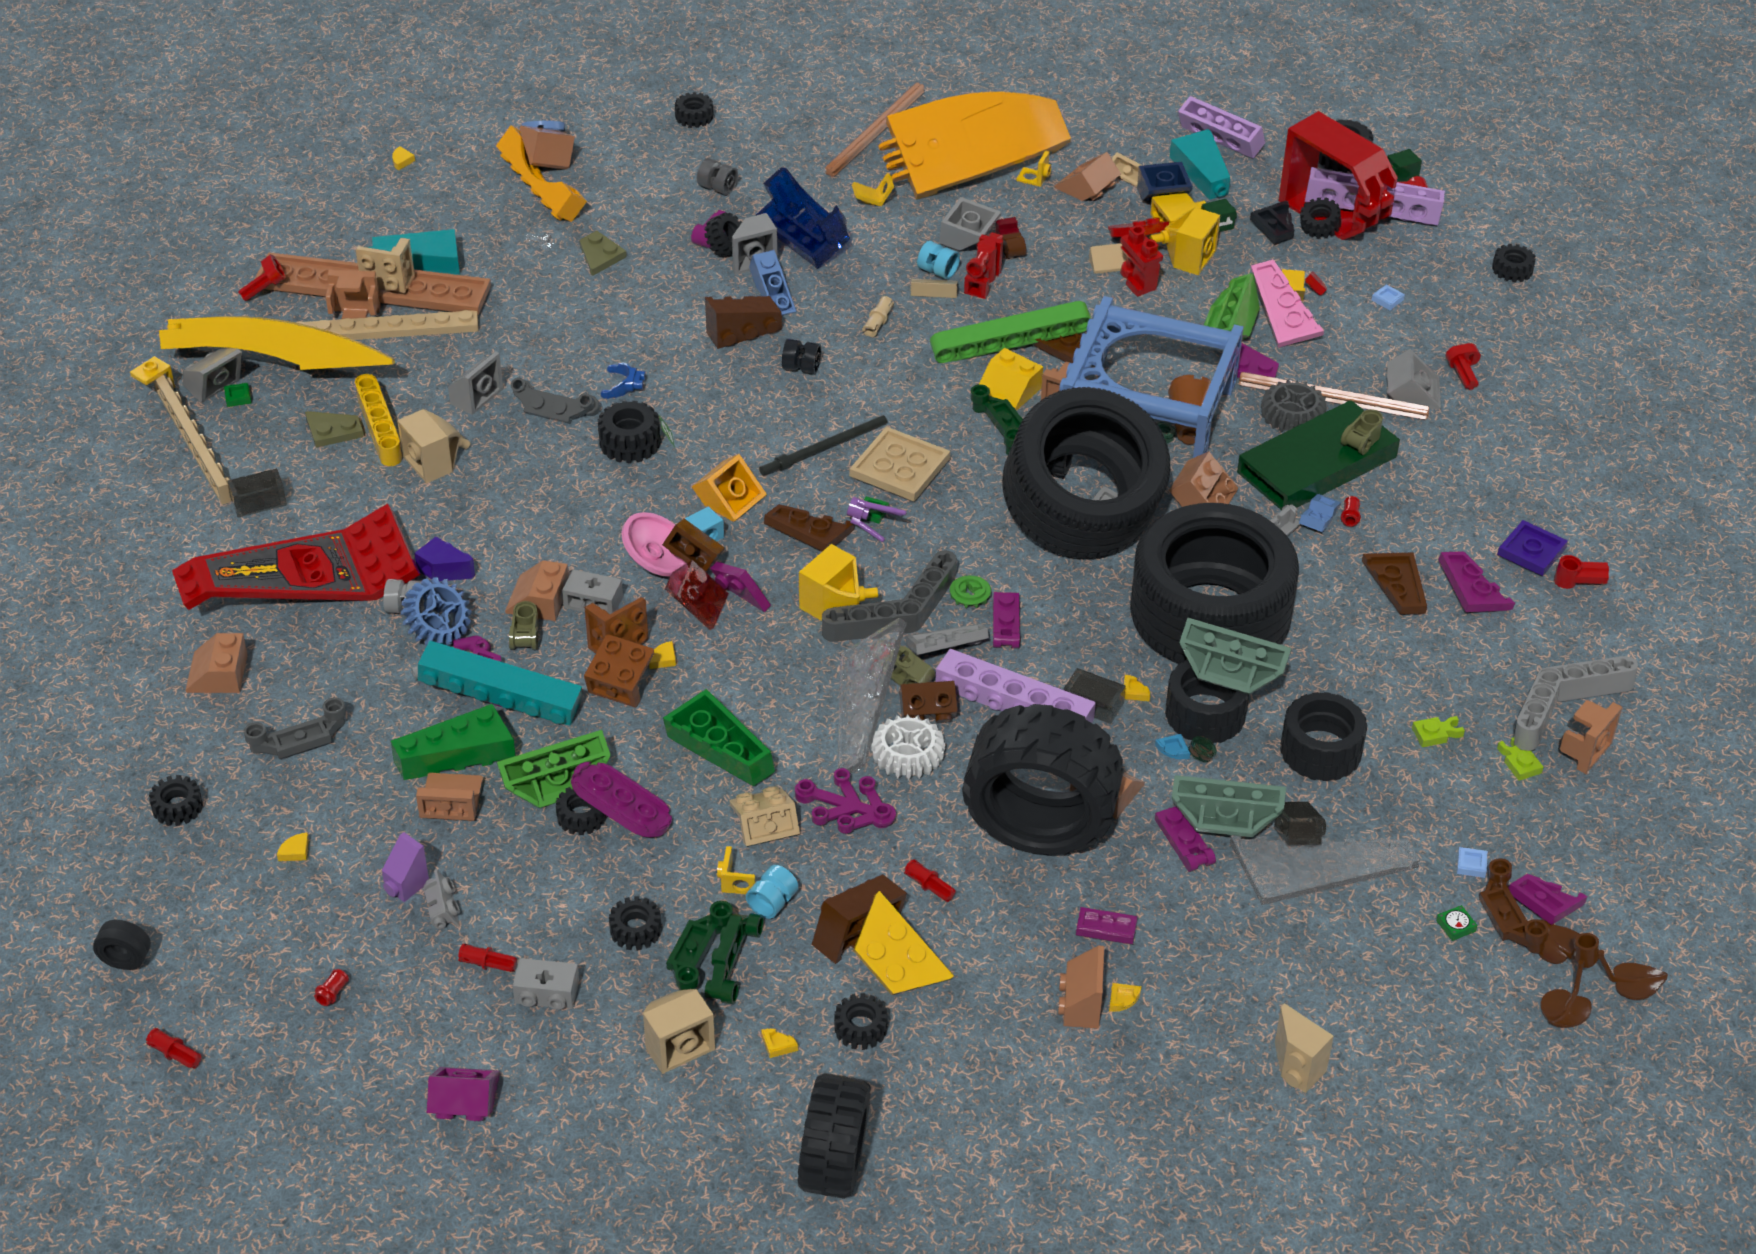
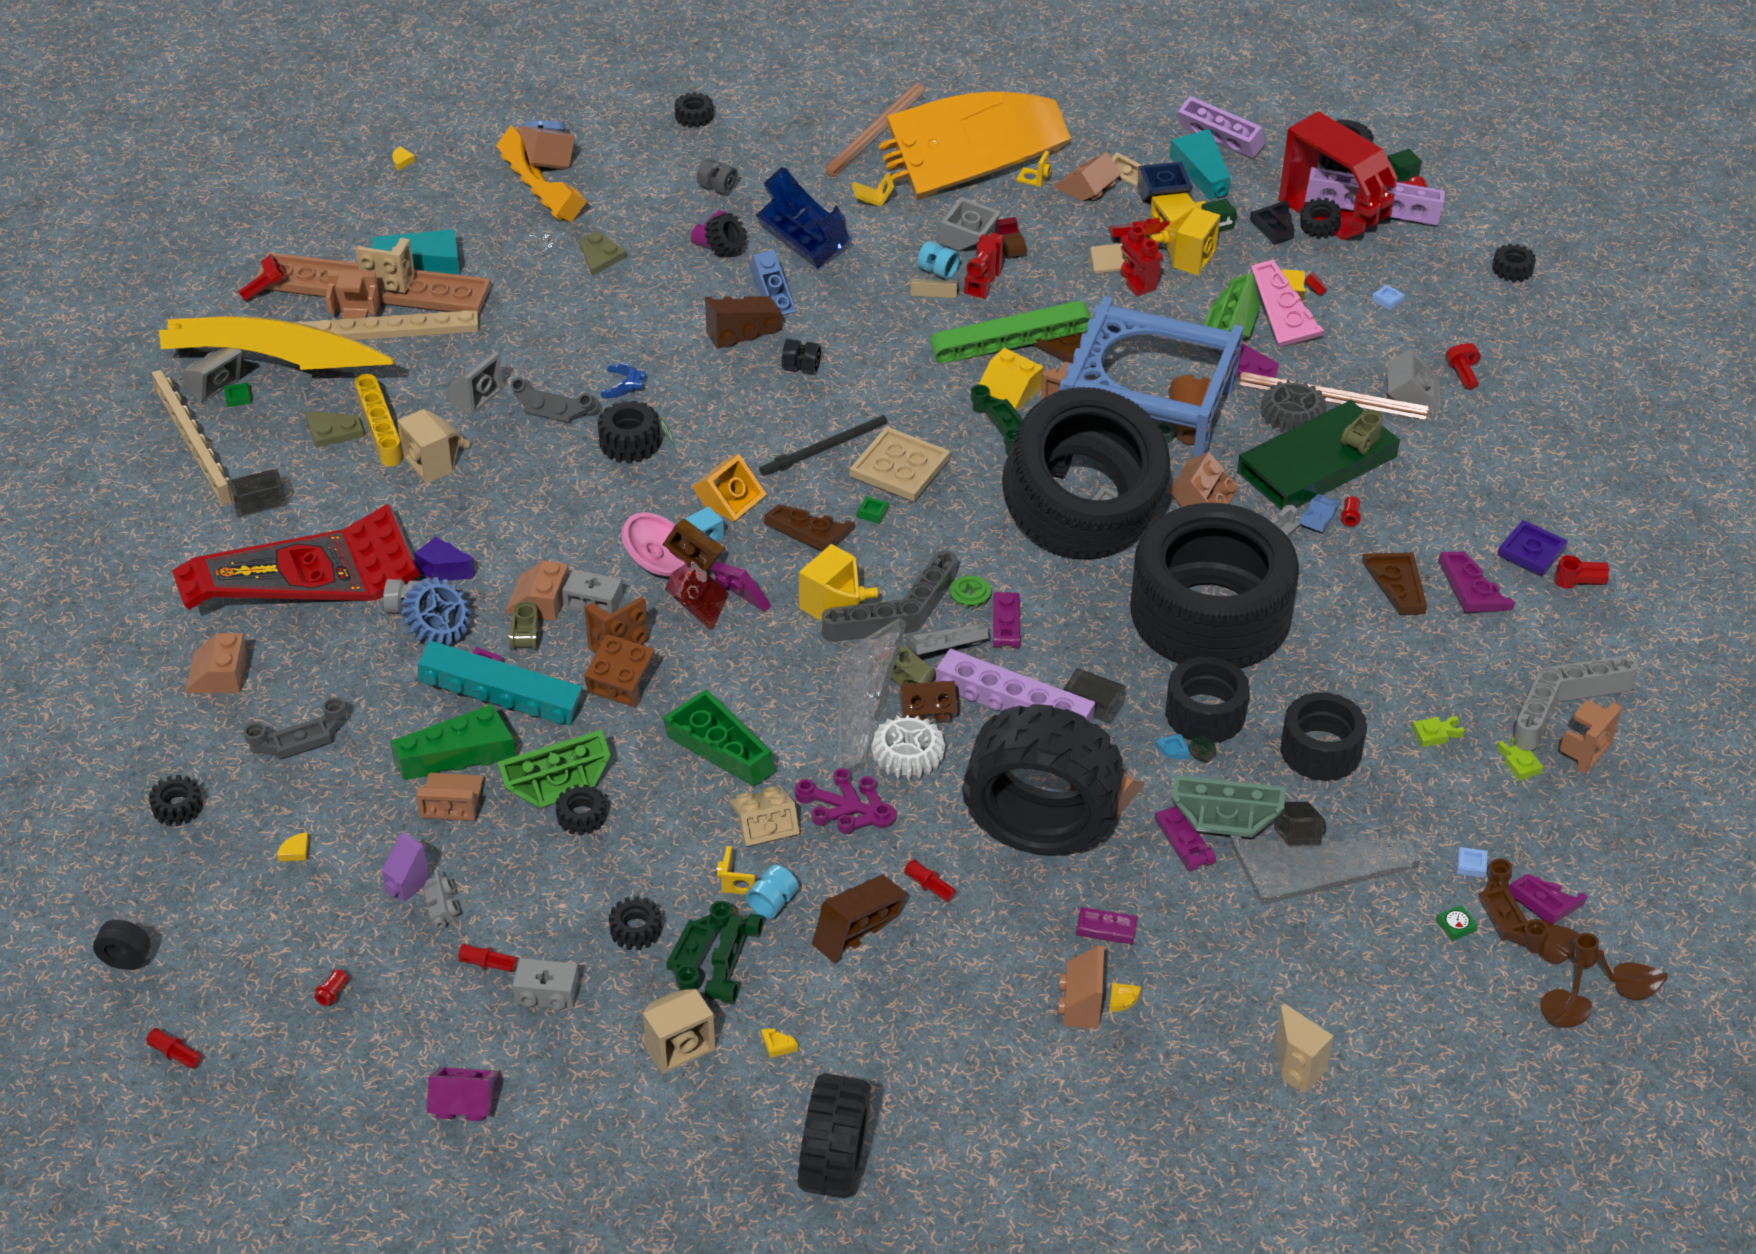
yellow bracket [130,356,175,388] -> none
magenta arm [453,635,491,652] -> none
magenta tile [571,762,672,837] -> none
yellow tile [649,641,676,669] -> none
light grey slope [732,213,777,275] -> none
black tyre [834,993,888,1050] -> none
medium lavender plant [847,496,907,542] -> none
yellow wing [853,891,954,995] -> none
tan pin [862,296,894,337] -> none
yellow tile [1123,675,1150,701] -> none
sand green wedge [1179,618,1292,695] -> none

